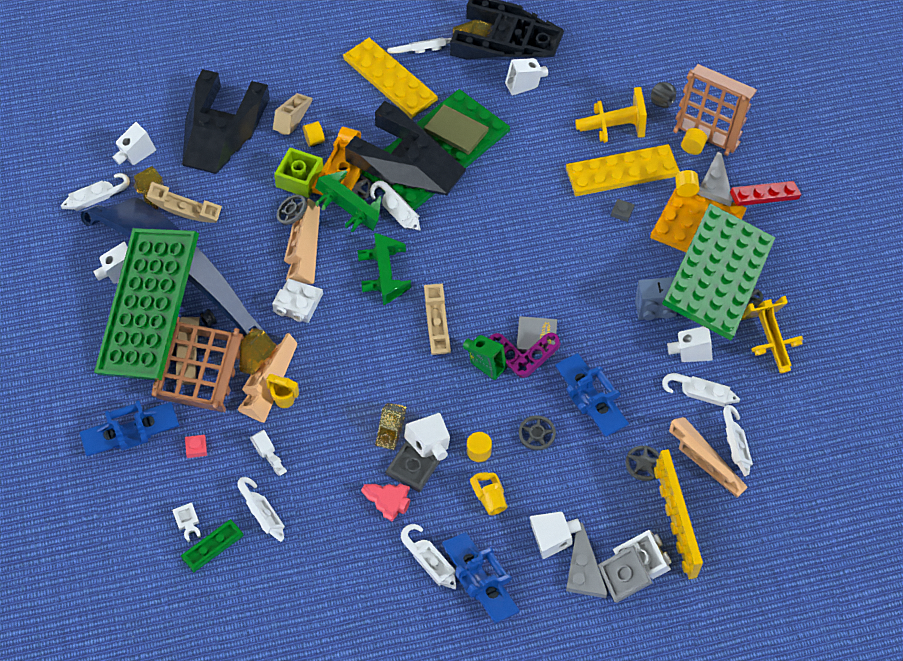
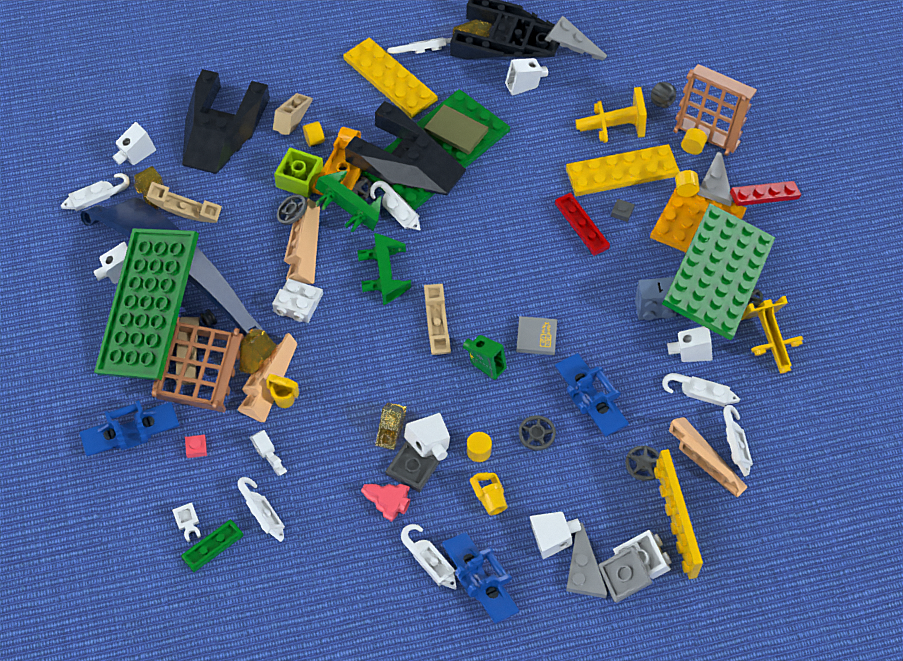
magenta beam [489,332,561,378] -> none
none -> light grey wing [545,16,607,61]
none -> red plate [555,192,610,256]

